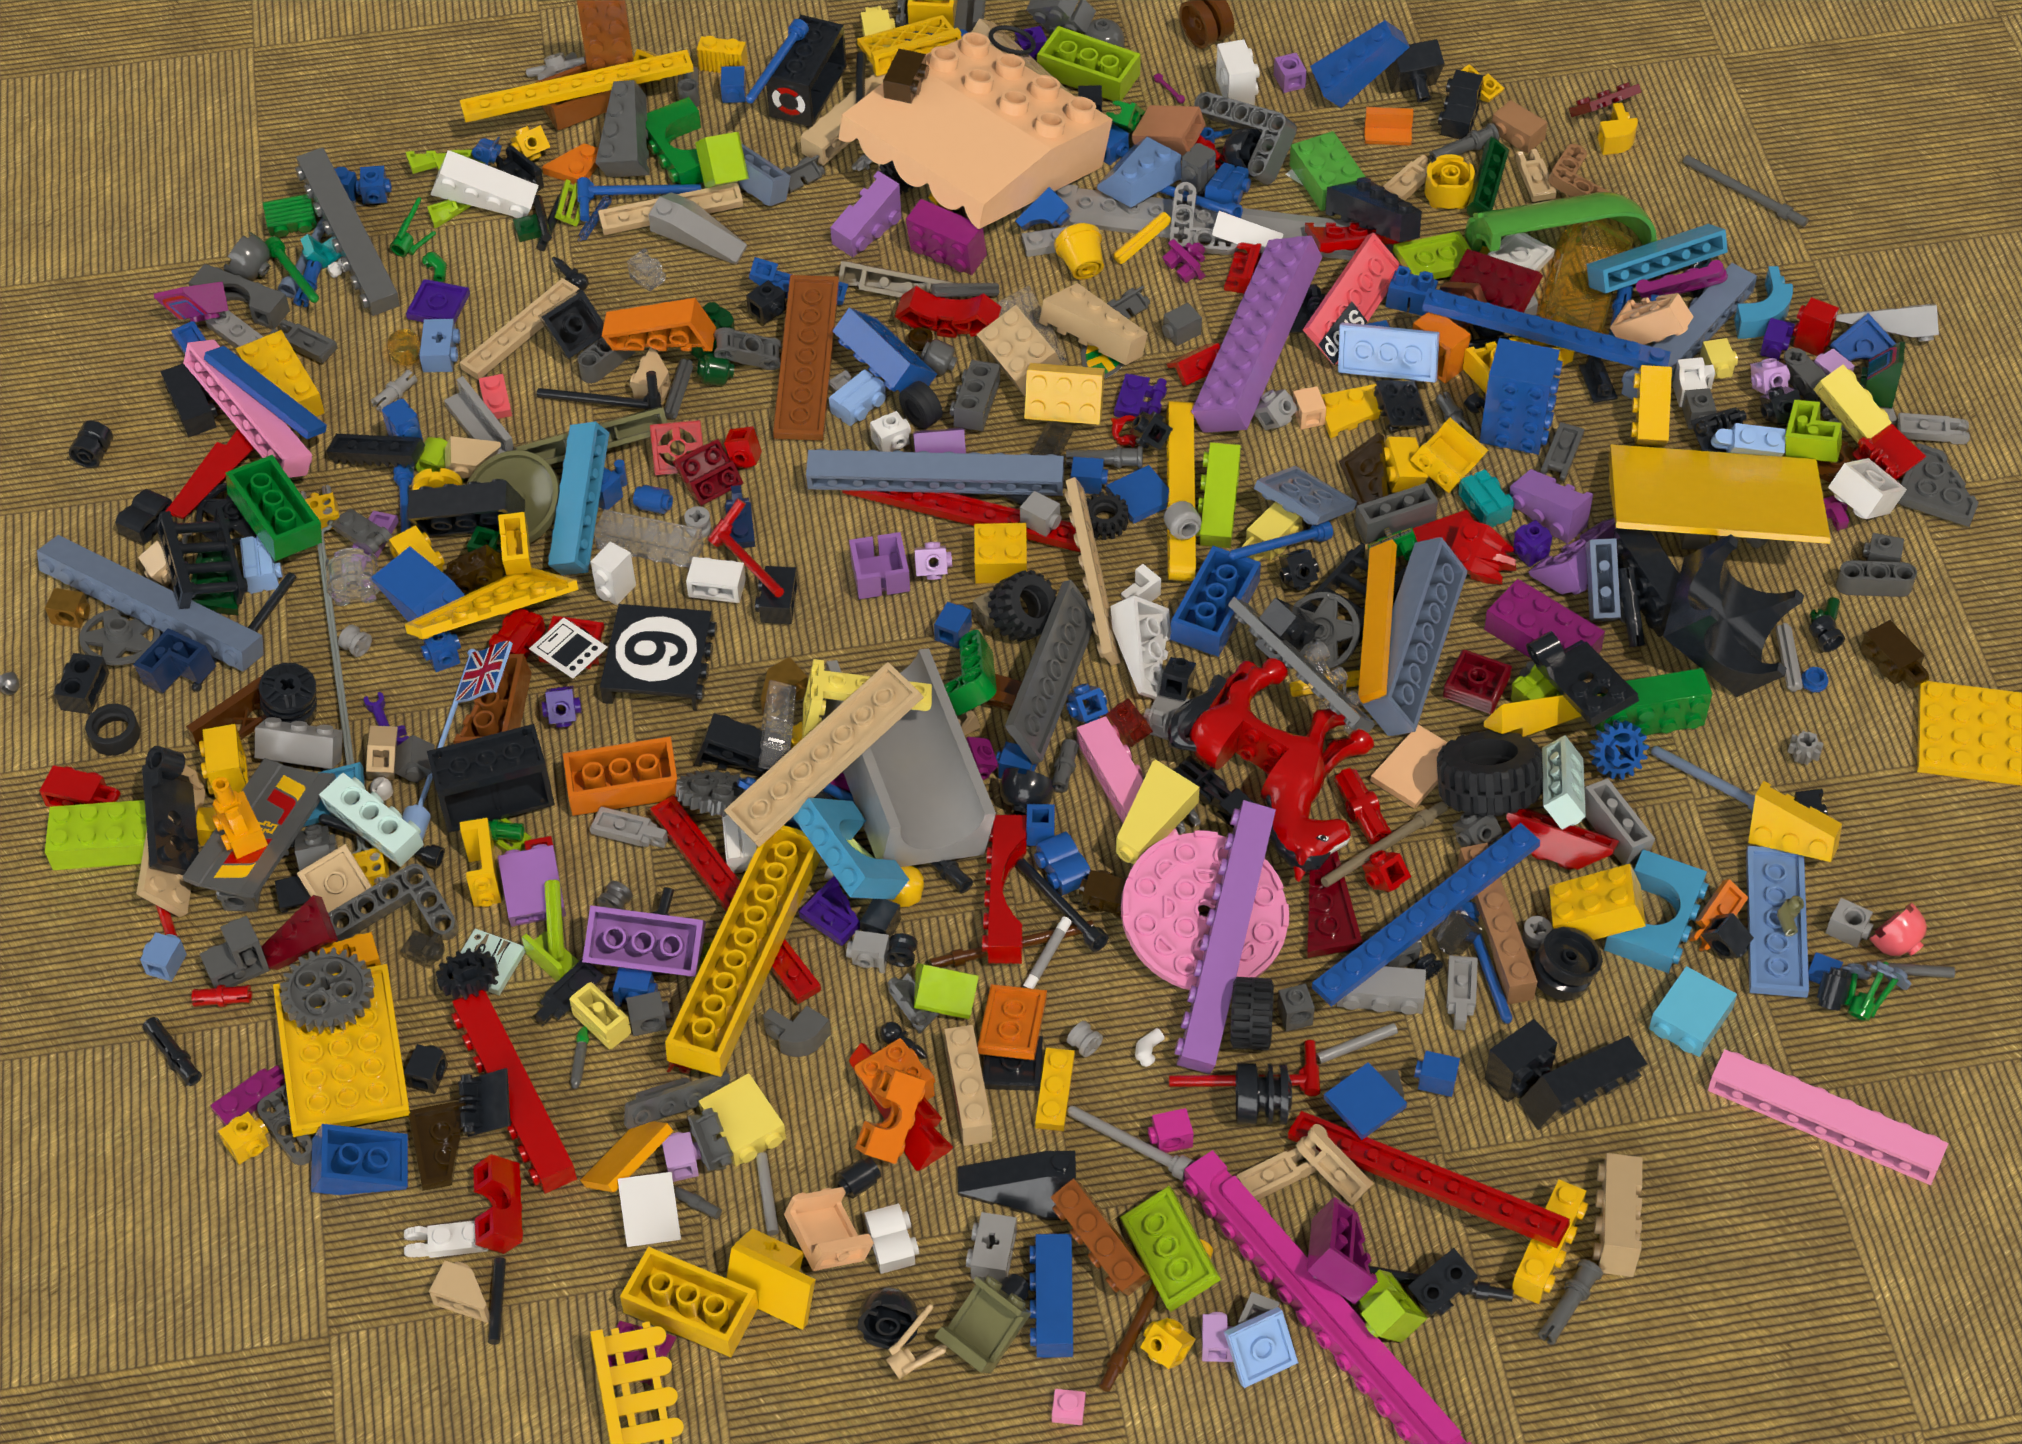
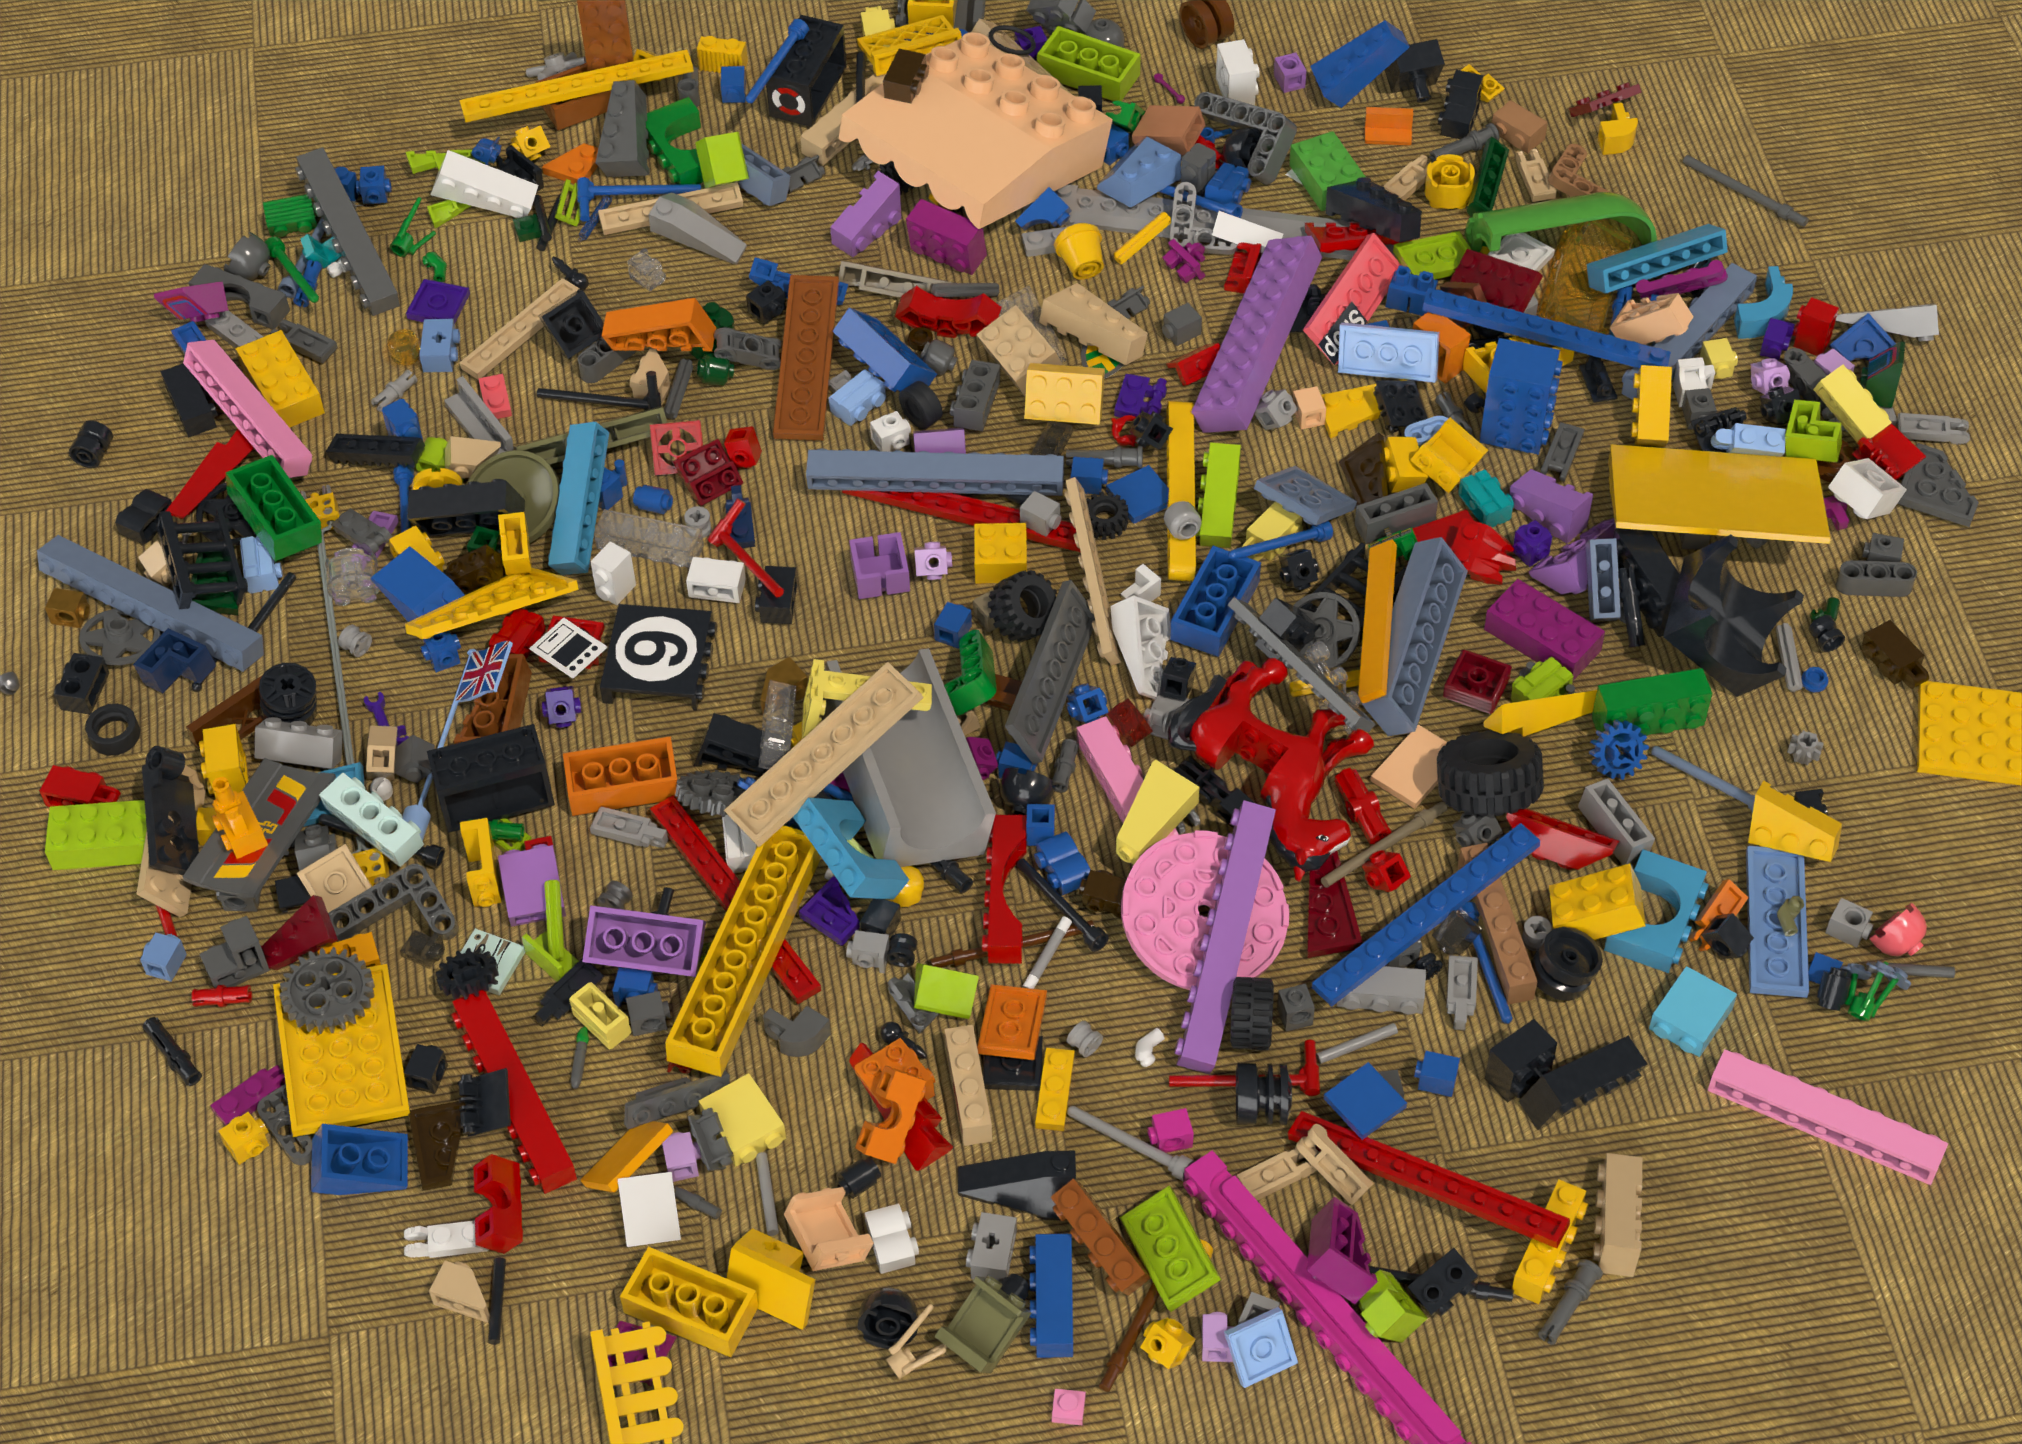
blue tile [204,346,327,439] -> none
black hinge [1526,631,1639,727] -> none
light aqua brick [1542,735,1586,829] -> none
none -> light blue plate [1404,416,1448,448]

